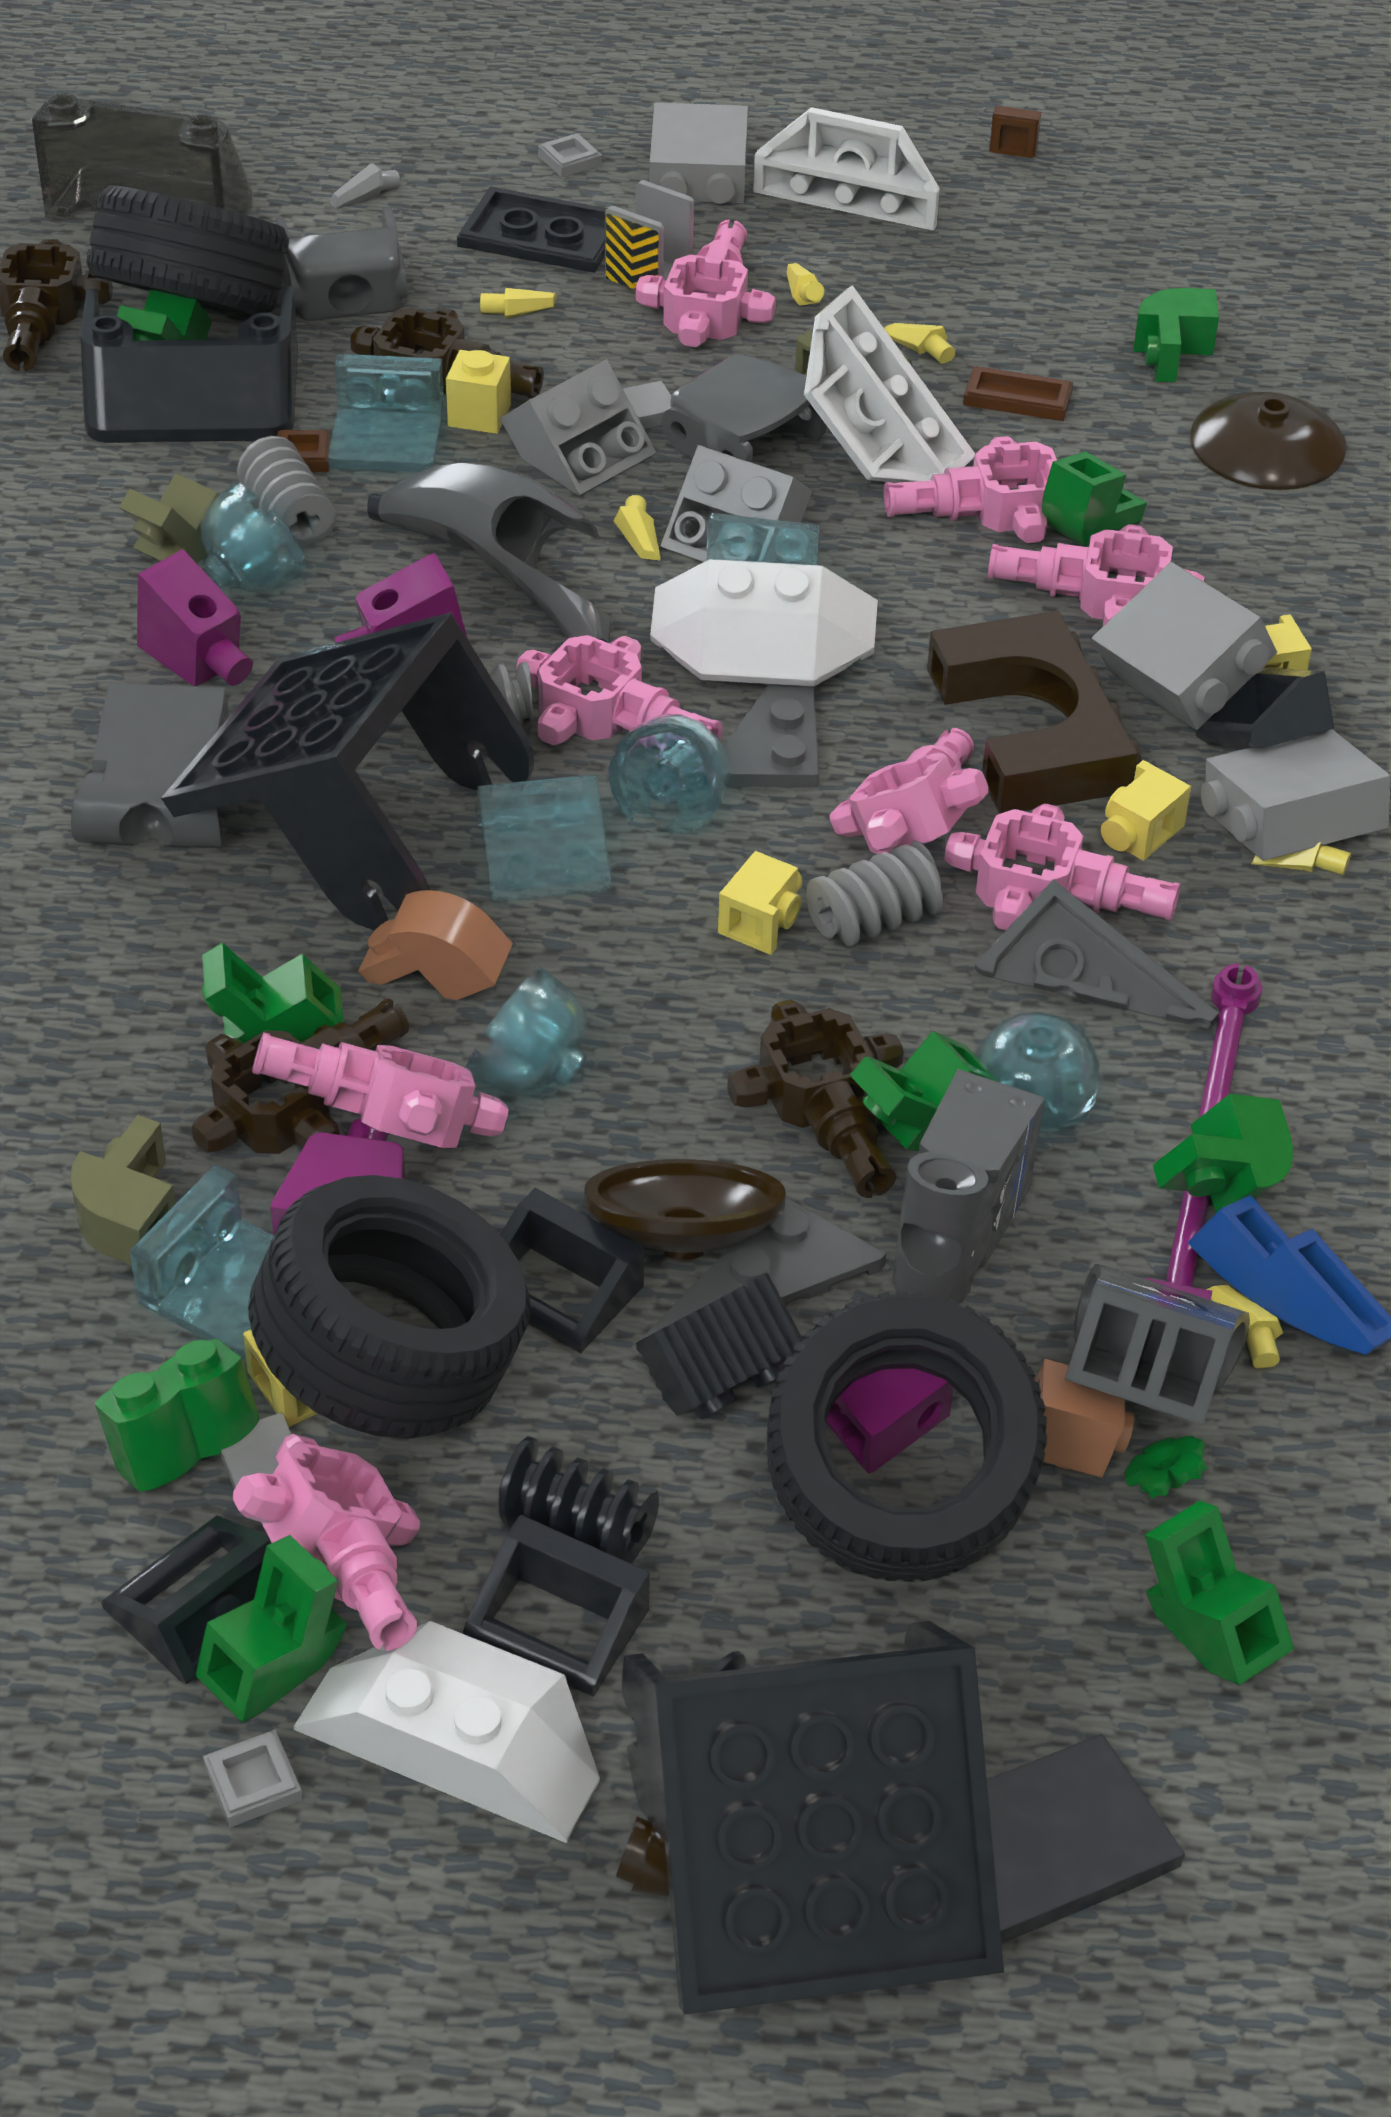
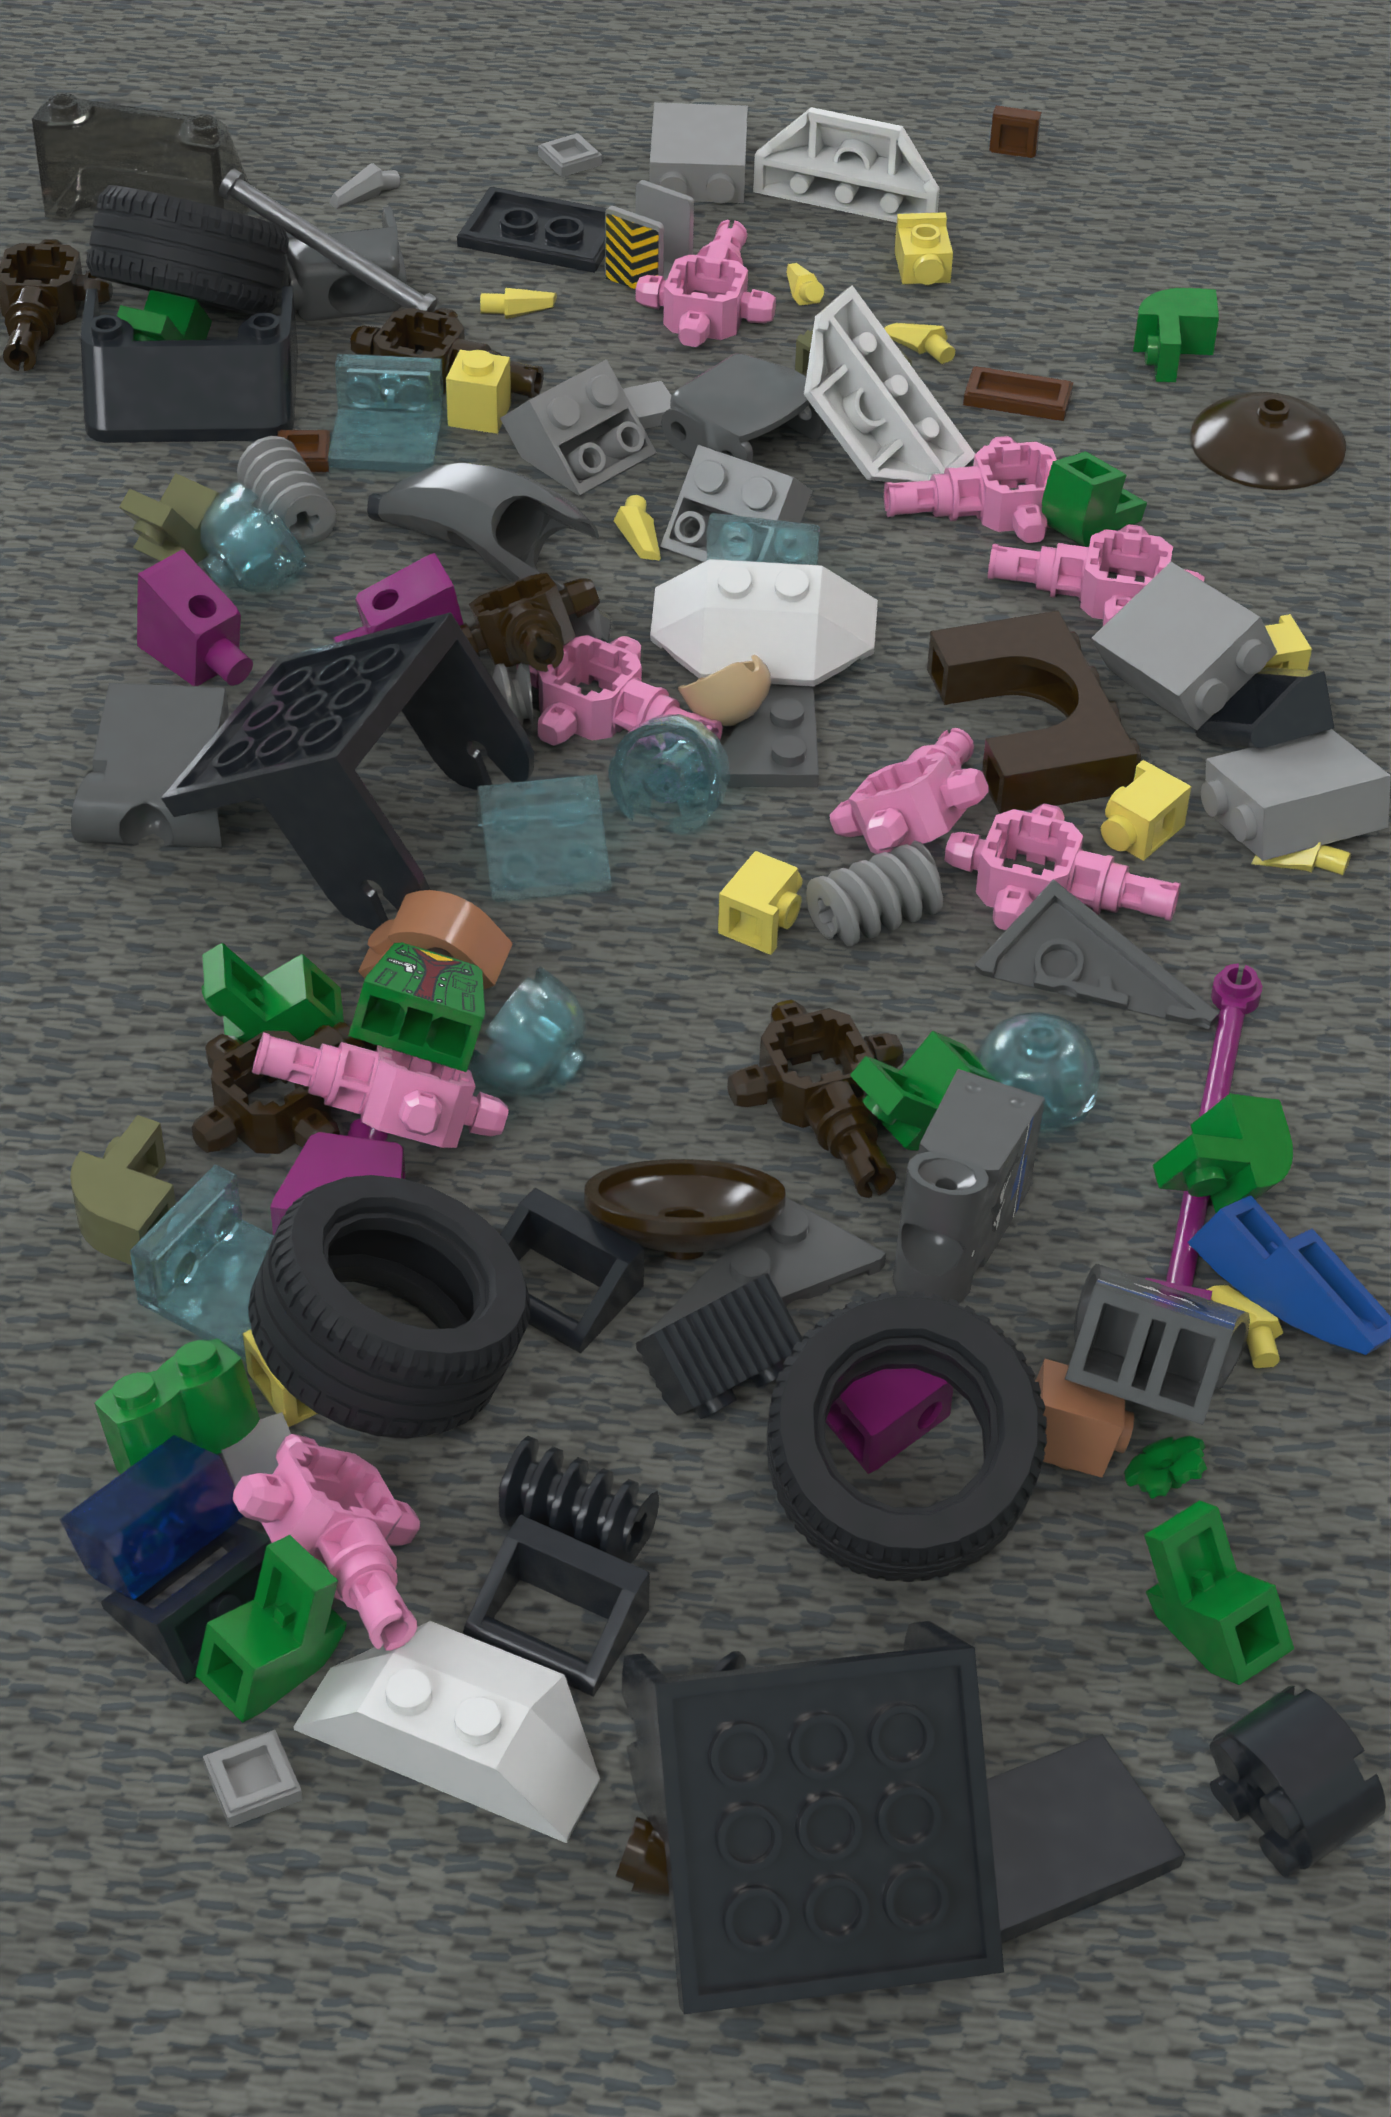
none -> clear blue brick [60,1435,244,1600]
none -> flat silver bar [218,169,438,312]
none -> green torso [348,942,485,1072]
none -> dark brown piece [460,573,600,672]
none -> tan hair [678,655,771,726]
none -> light yellow brick [895,212,953,285]
none -> black brick [1209,1686,1386,1877]

